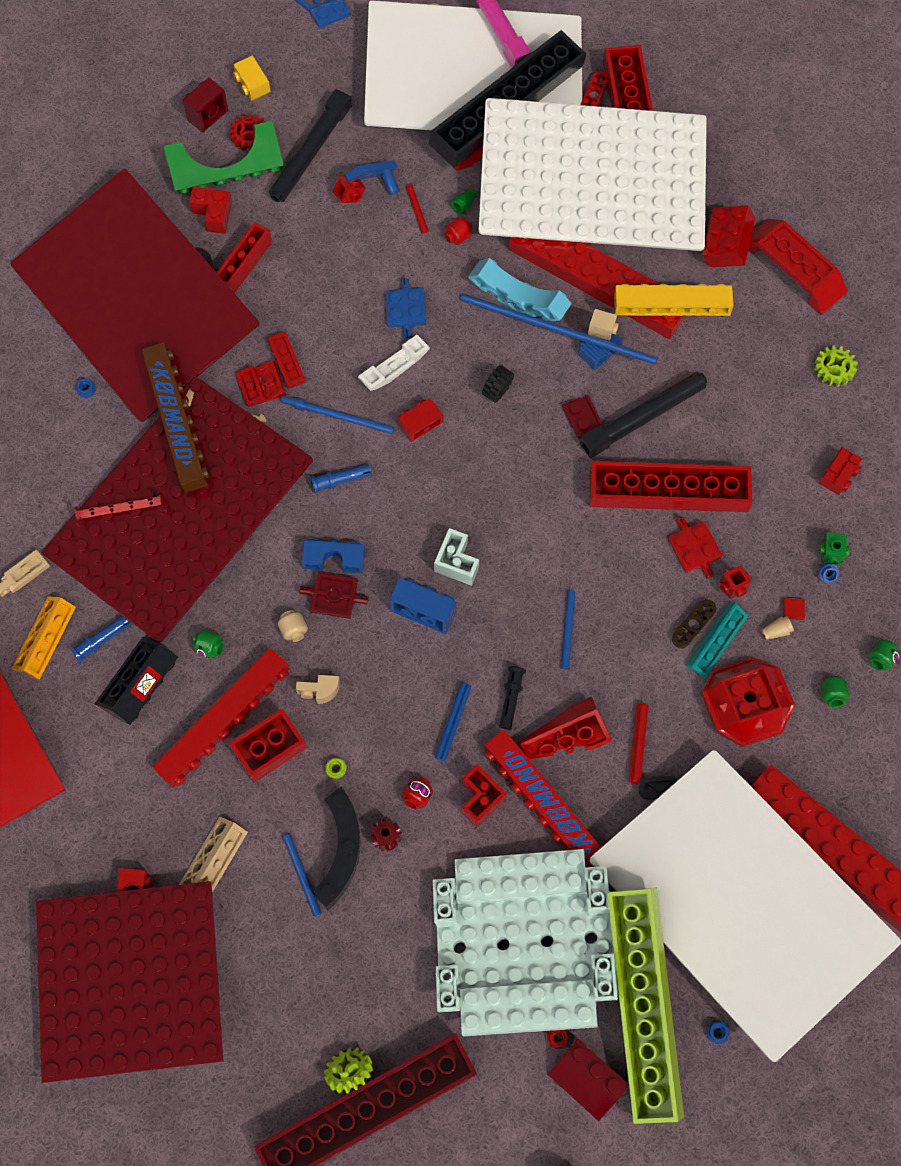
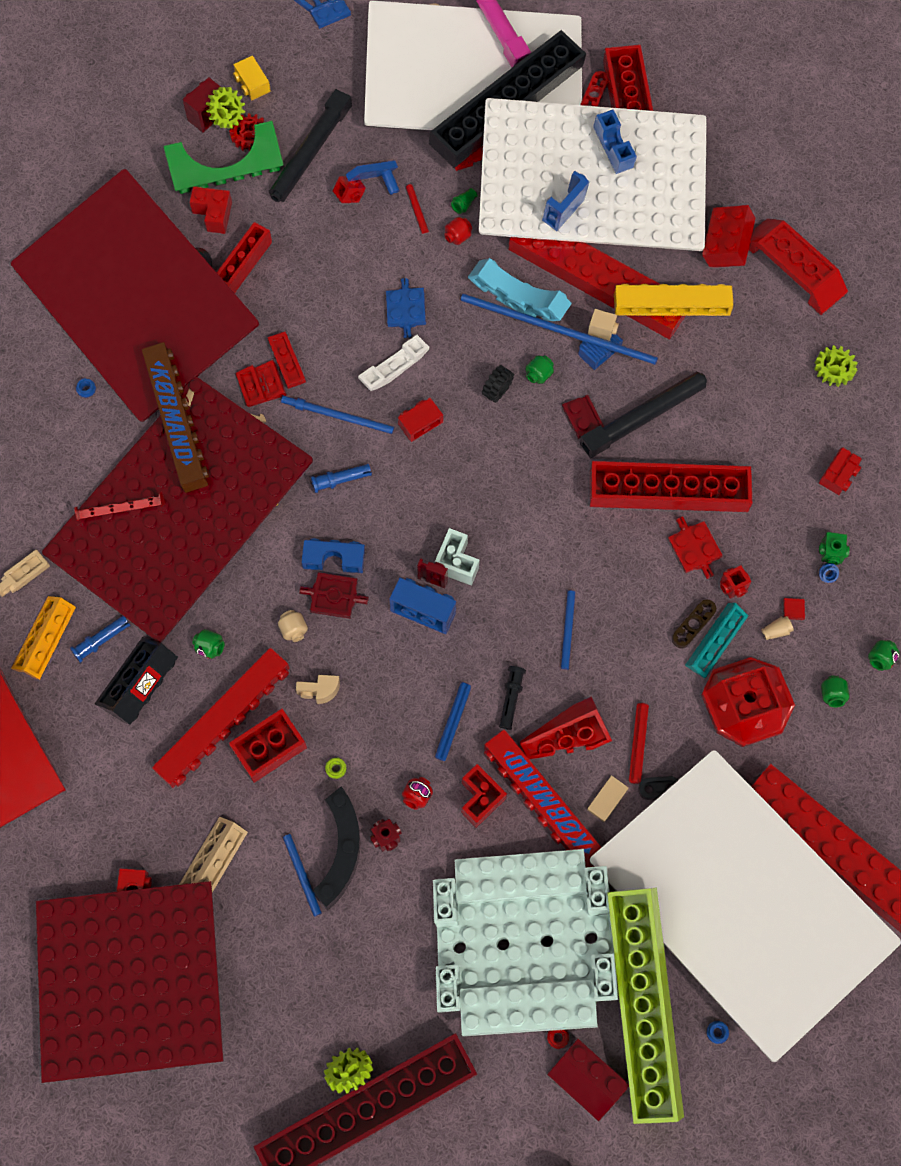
none -> lime gear [206,87,245,128]
none -> dark red plate [417,558,448,589]
none -> green head [525,355,554,384]
none -> blue panel [542,171,590,231]
none -> tan tile [587,775,629,822]
none -> blue arch [593,109,637,174]

